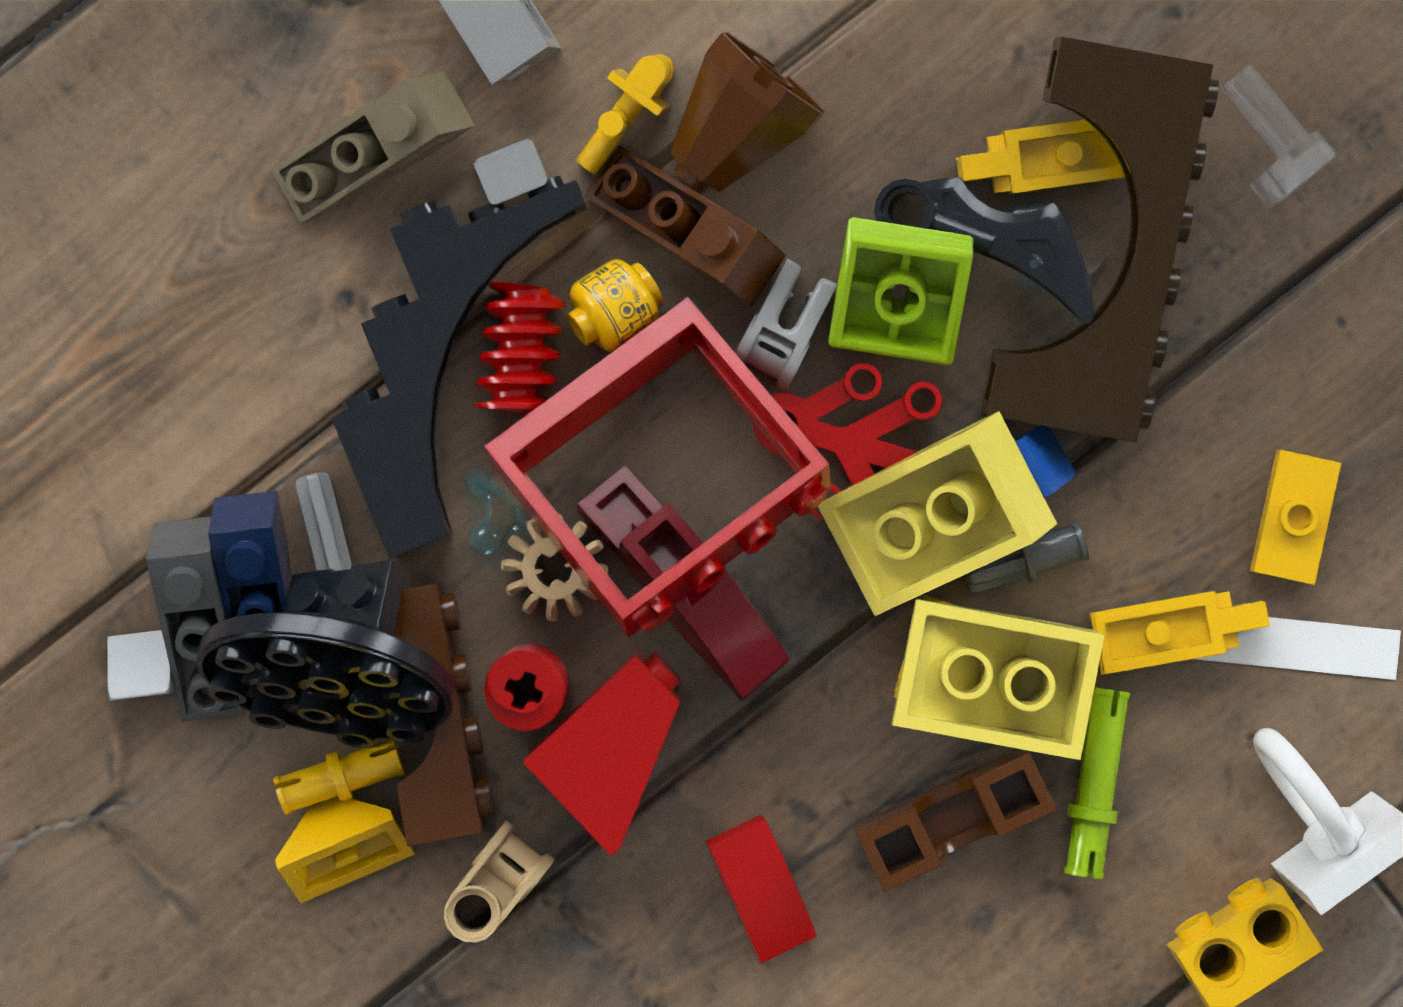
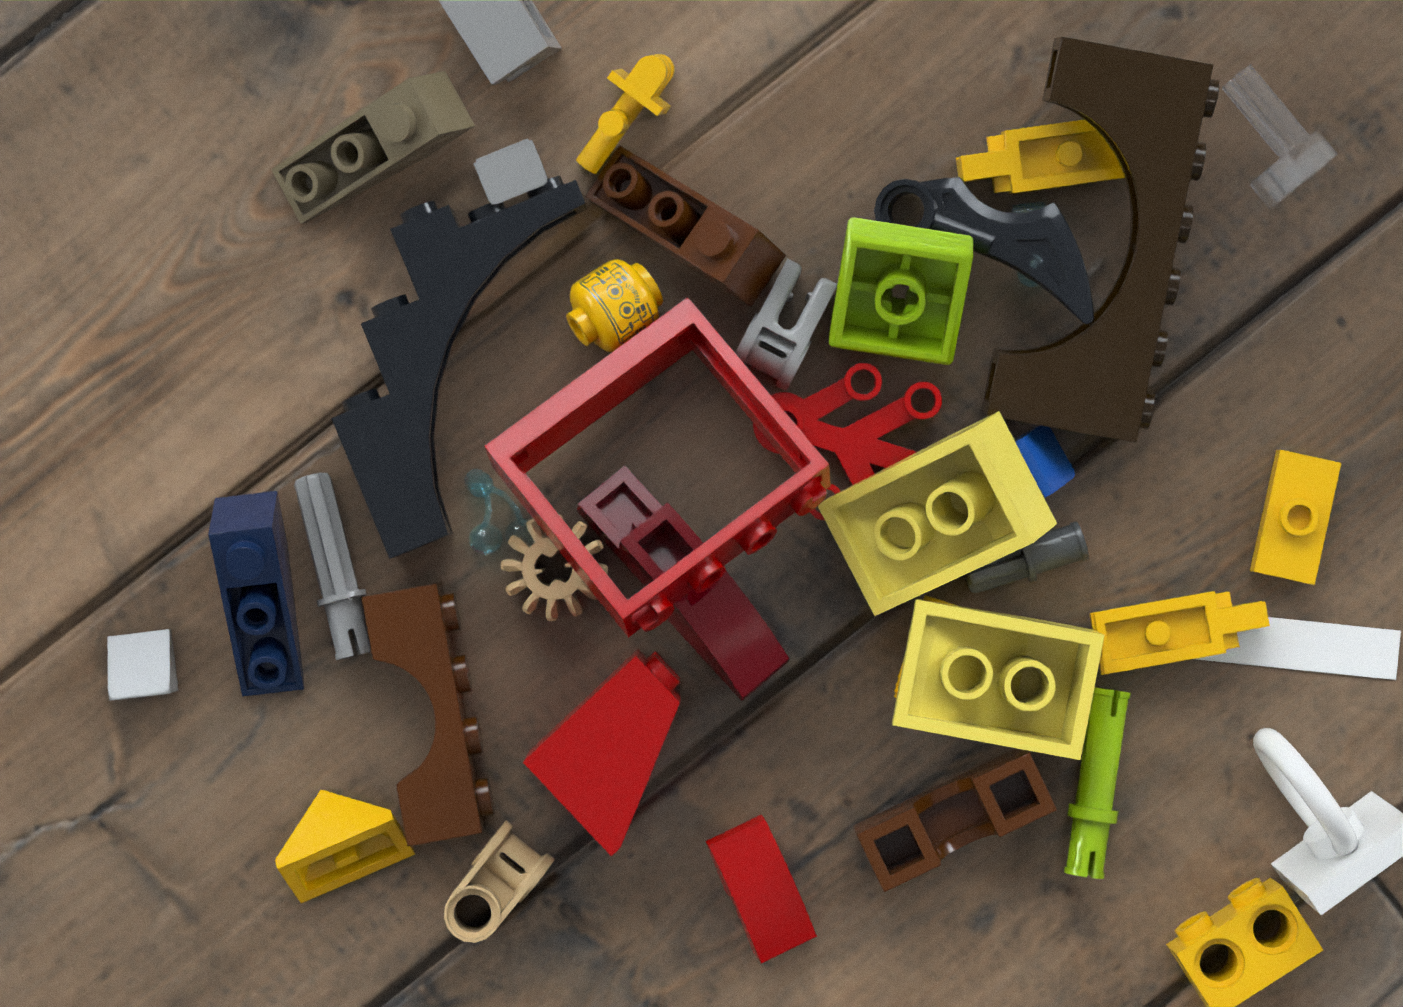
dark grey slope [146,516,244,721] -> none
black bracket [197,560,456,748] -> none
yellow pin [273,738,406,815] -> none
red piece [474,281,566,414] -> none
red piece [484,643,570,731] -> none
reddish brown cone [670,32,826,193] -> none

